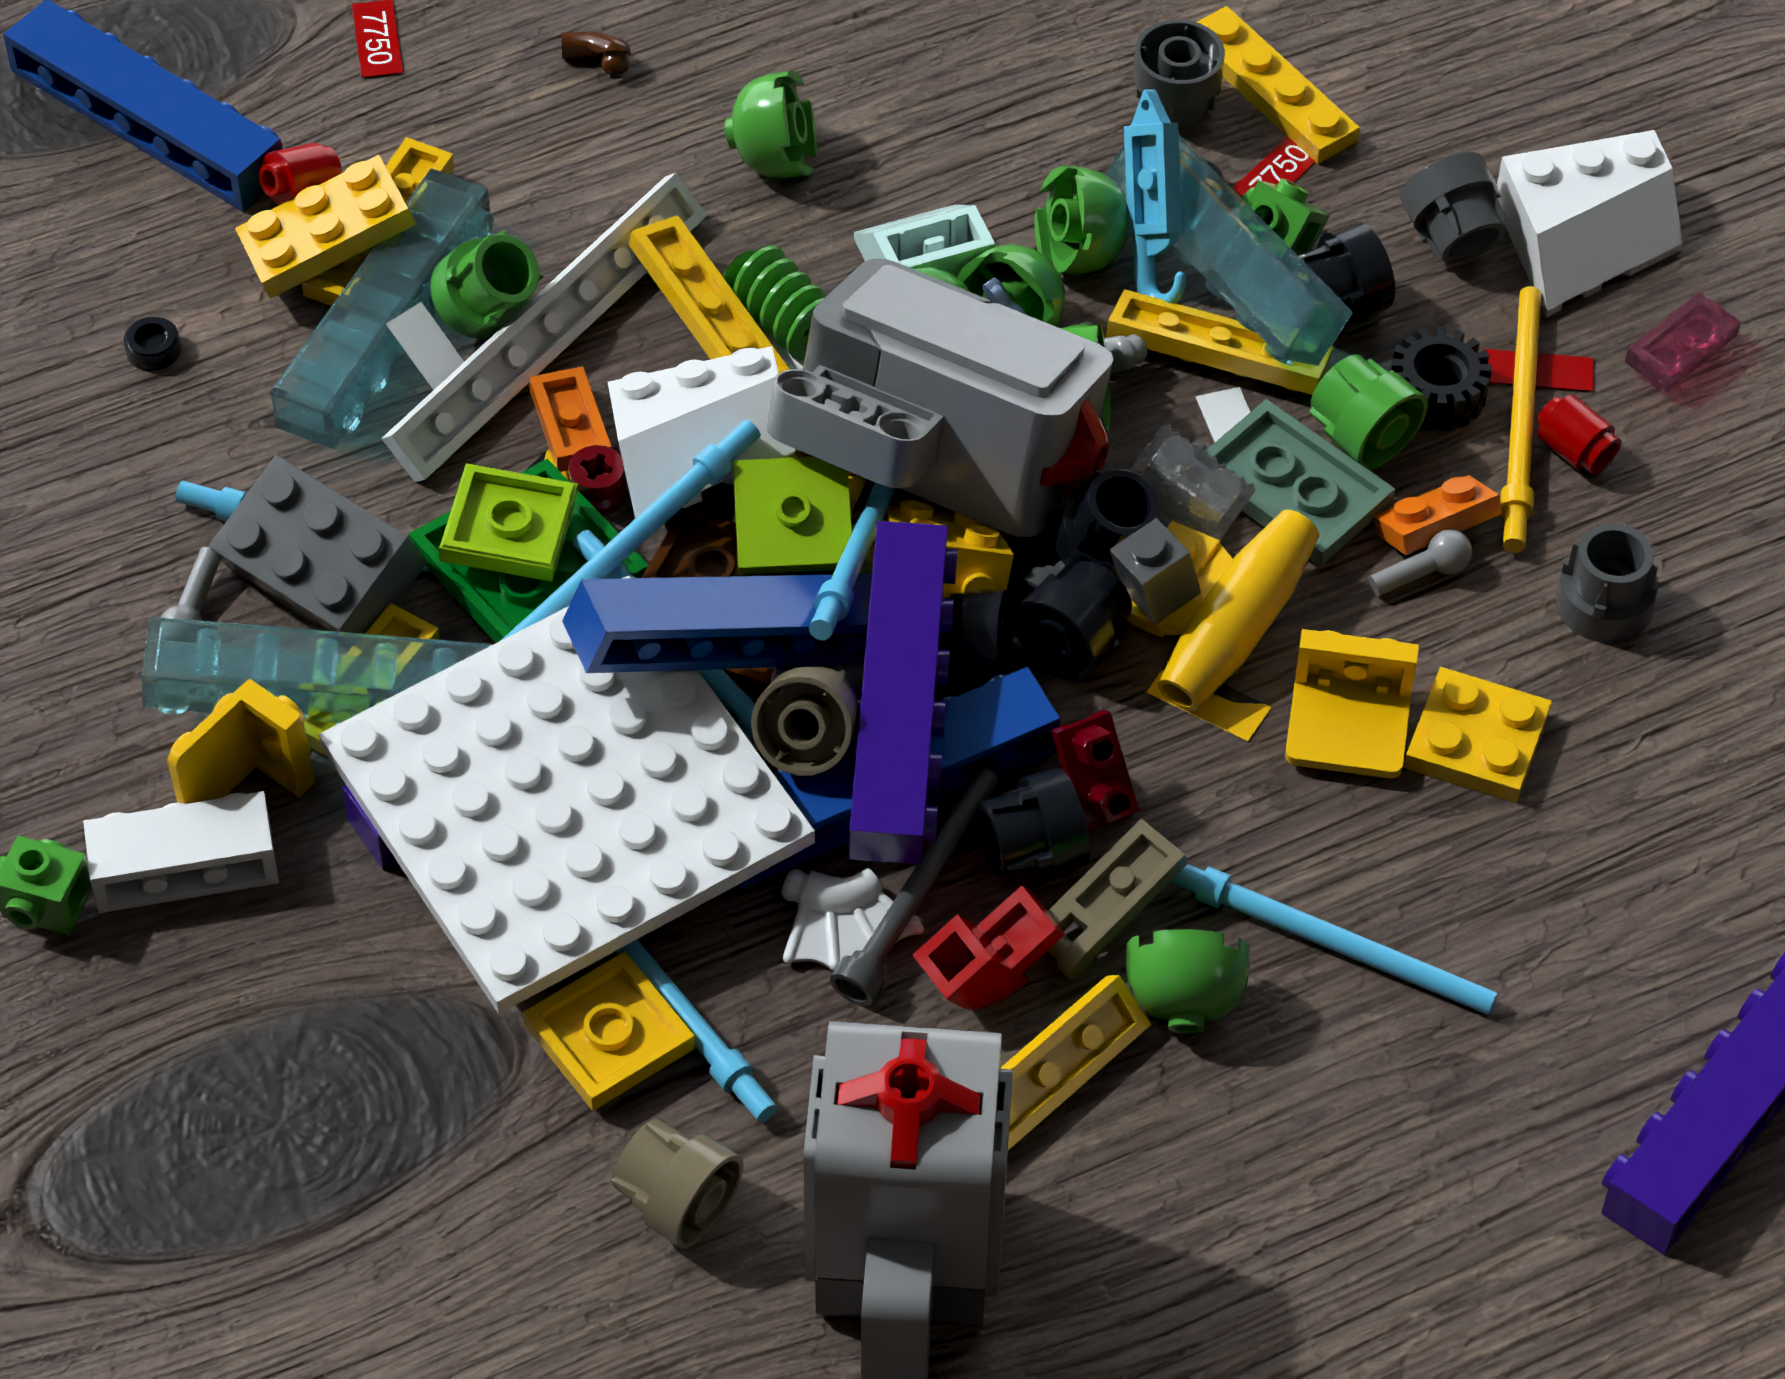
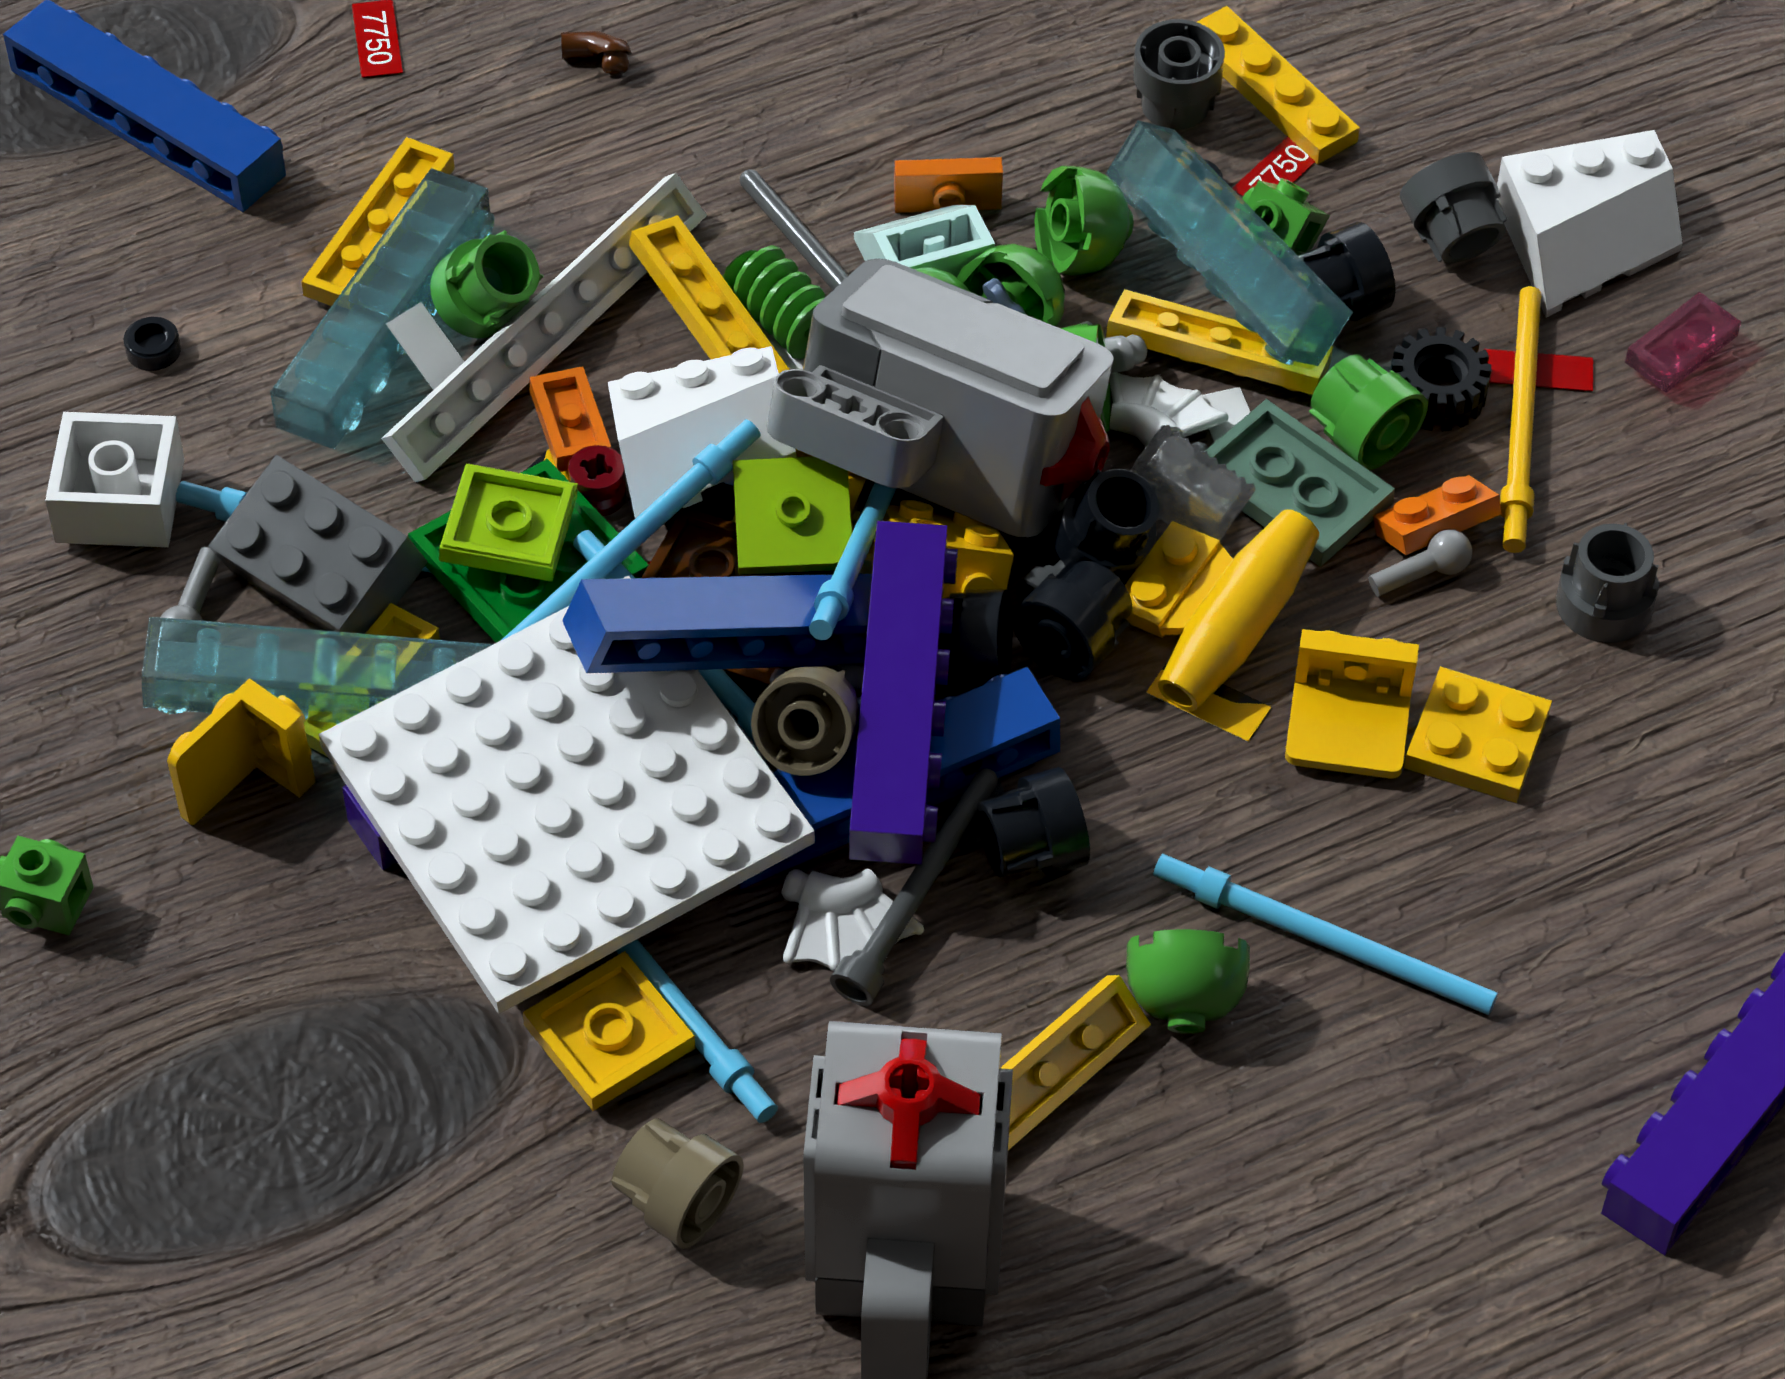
white brick [83,791,279,913] -> none
yellow plate [235,155,416,299] -> none
red brick [259,143,342,205] -> none
bright green cylinder [725,70,817,178] -> none
red brick [913,885,1065,1010] -> none
dark tan plate [1044,818,1187,981] -> none
dark red hips [1051,710,1140,831] -> none
dark grey brick [1110,518,1201,625] -> none
medium azure plate [1124,89,1186,303] -> none
red brick [1537,394,1622,475] -> none
none -> white brick [45,412,184,547]
none -> dark grey piece [740,169,848,290]
none -> orange plate [894,157,1003,213]
none -> white arm [1109,372,1229,463]

